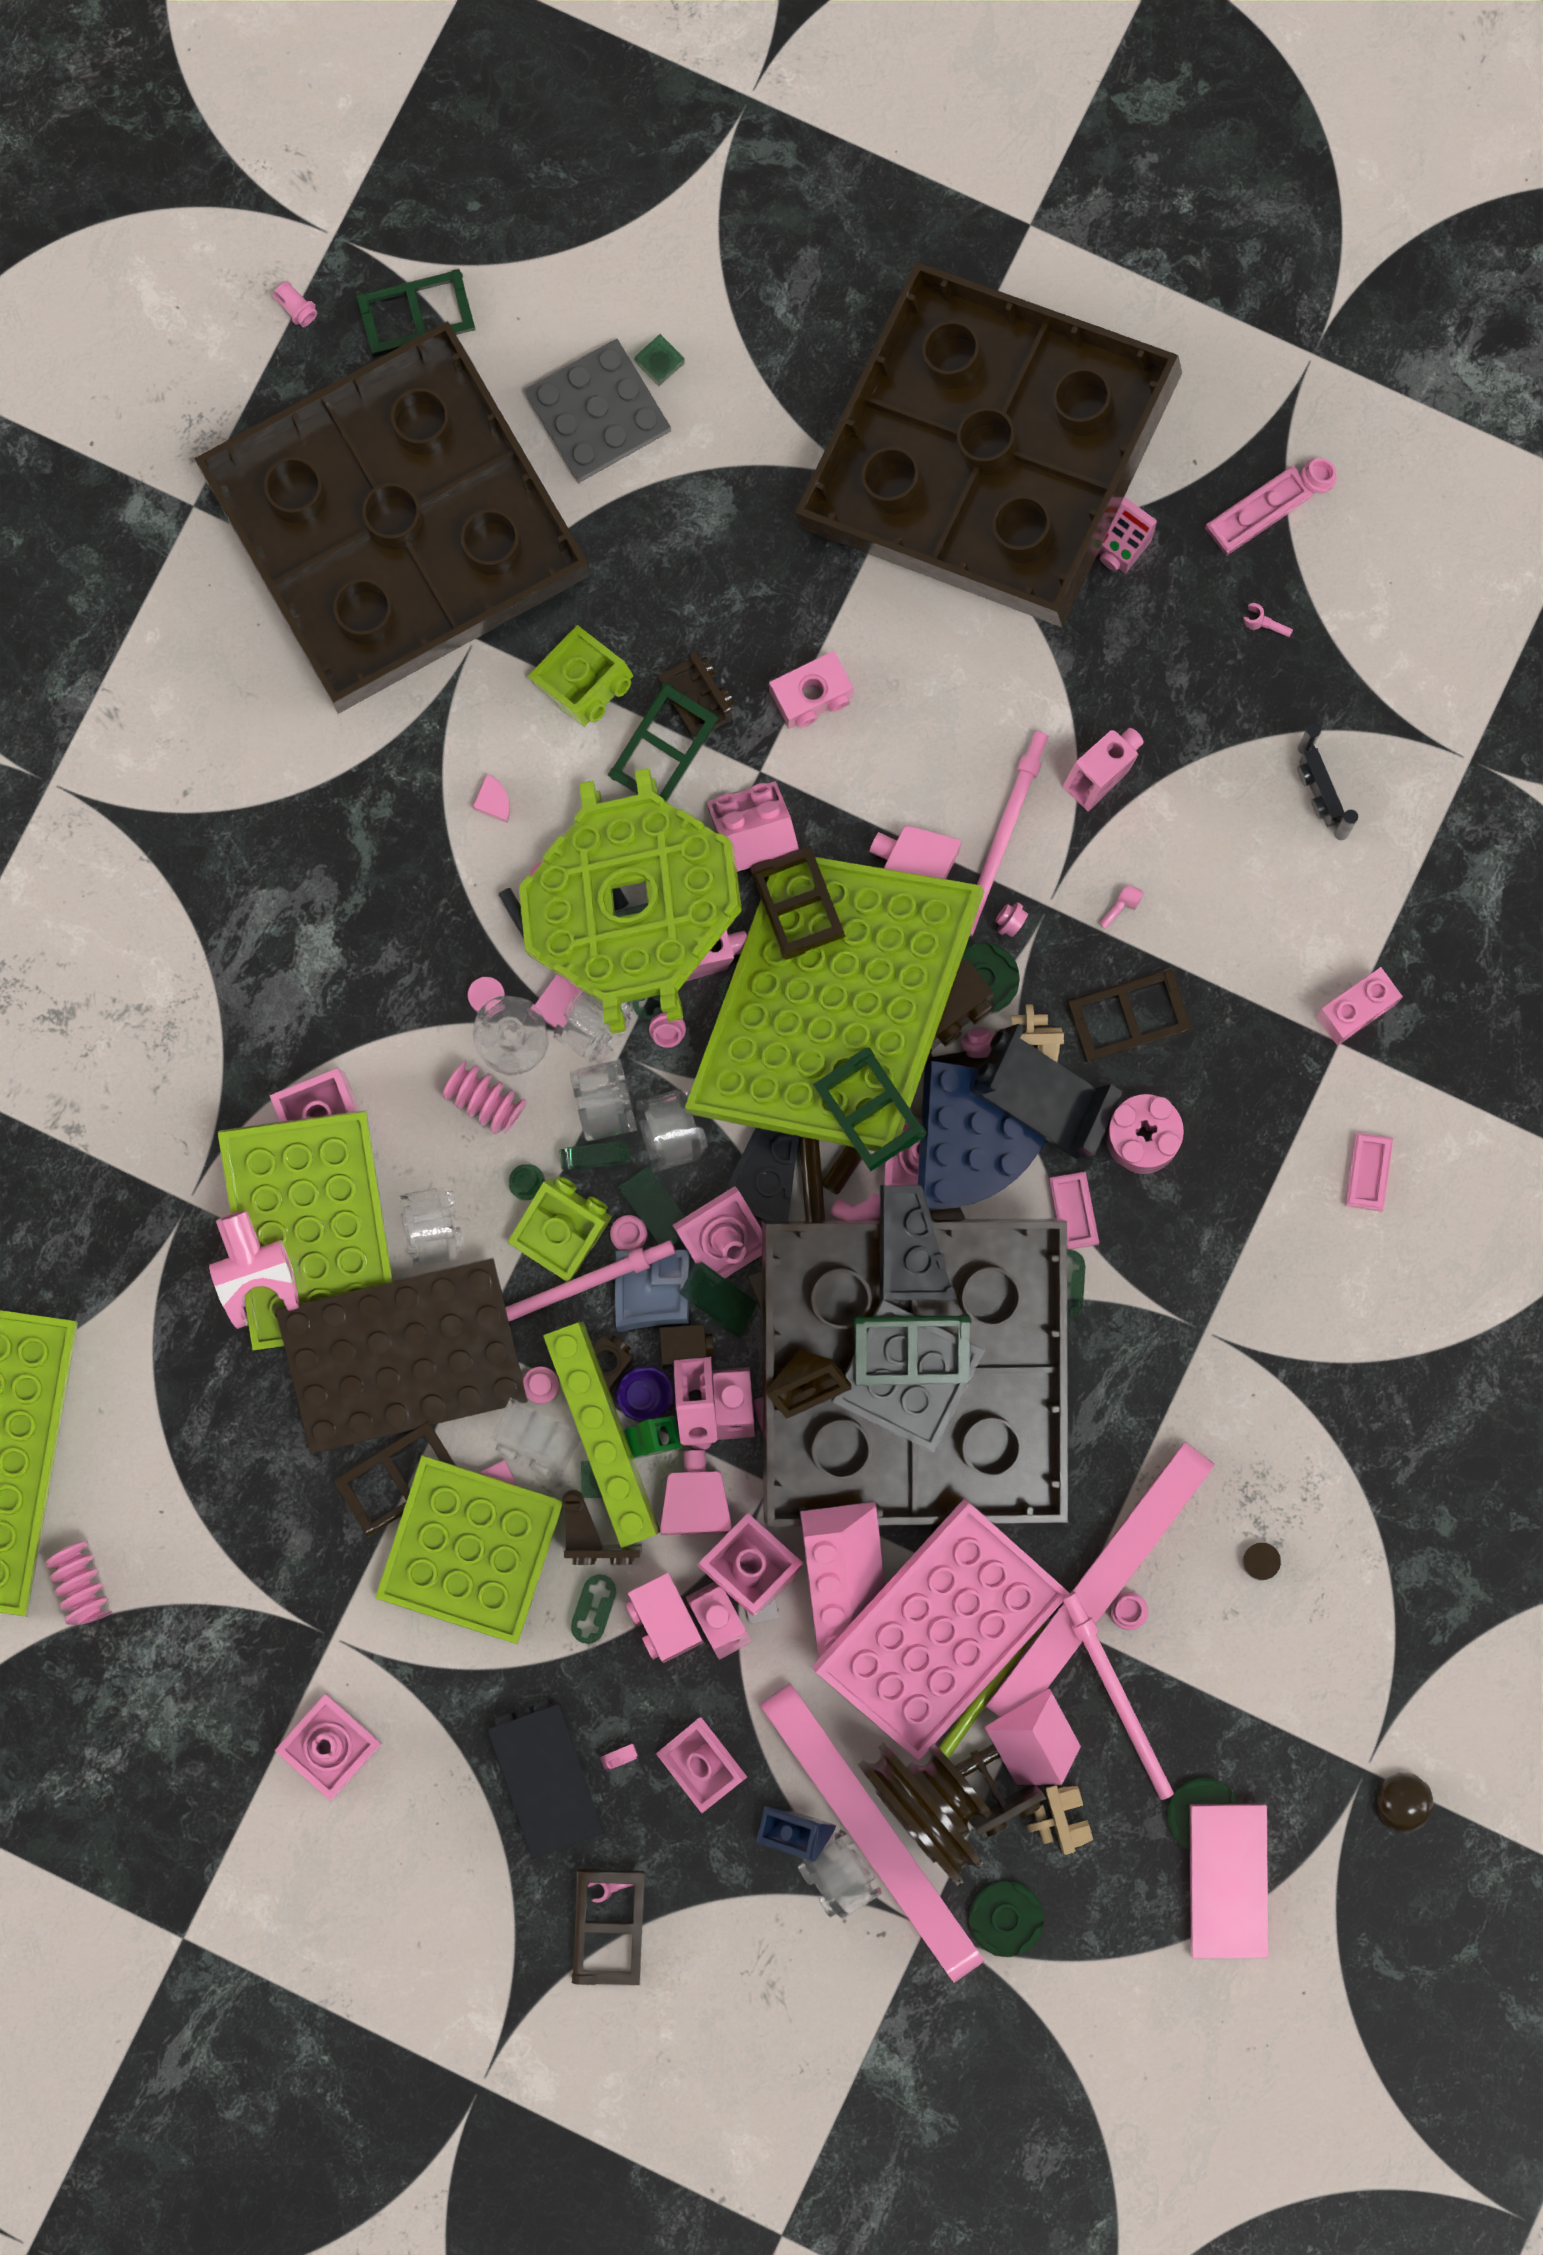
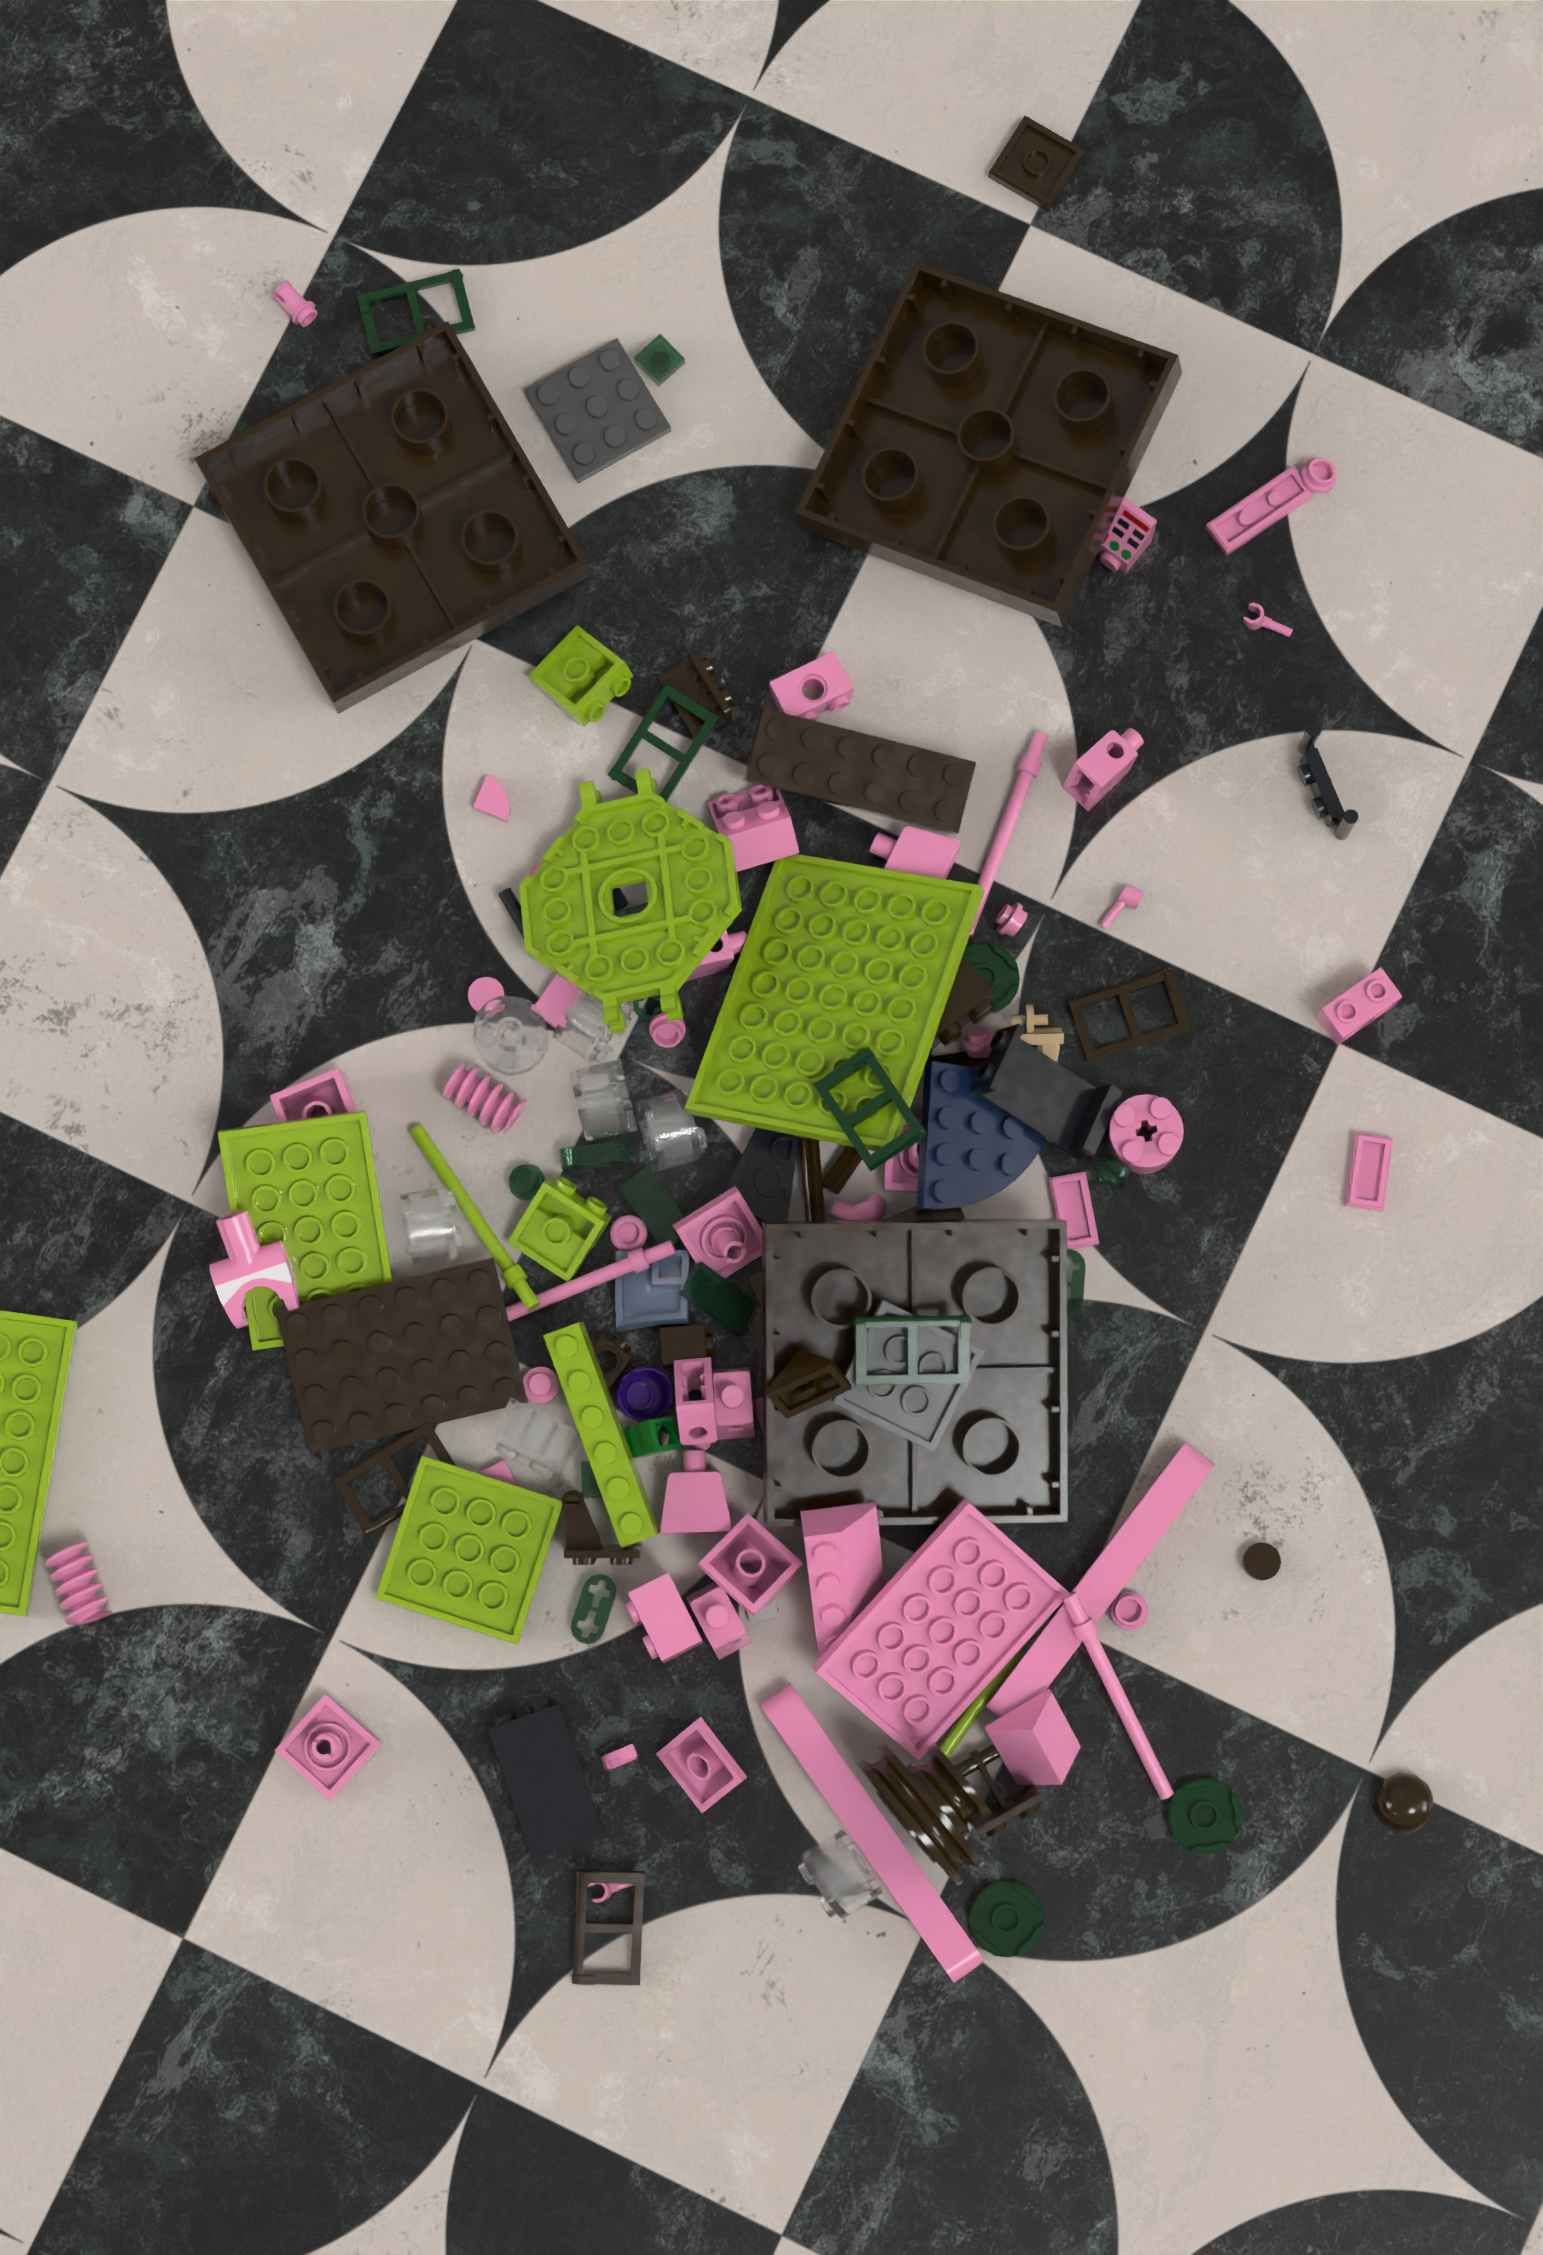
dark brown window [750,845,845,960] -> none
dark blue slope [756,1806,836,1862] -> none
black wing [880,1185,957,1300] -> none
tan hips [1026,1785,1093,1855] -> none
bright pink tile [1190,1804,1268,1959] -> none
none -> lime bar [410,1124,540,1311]
none -> dark brown brick [743,708,976,835]
none -> dark brown tile [988,116,1086,212]
none -> clear green plate [1095,1154,1131,1188]

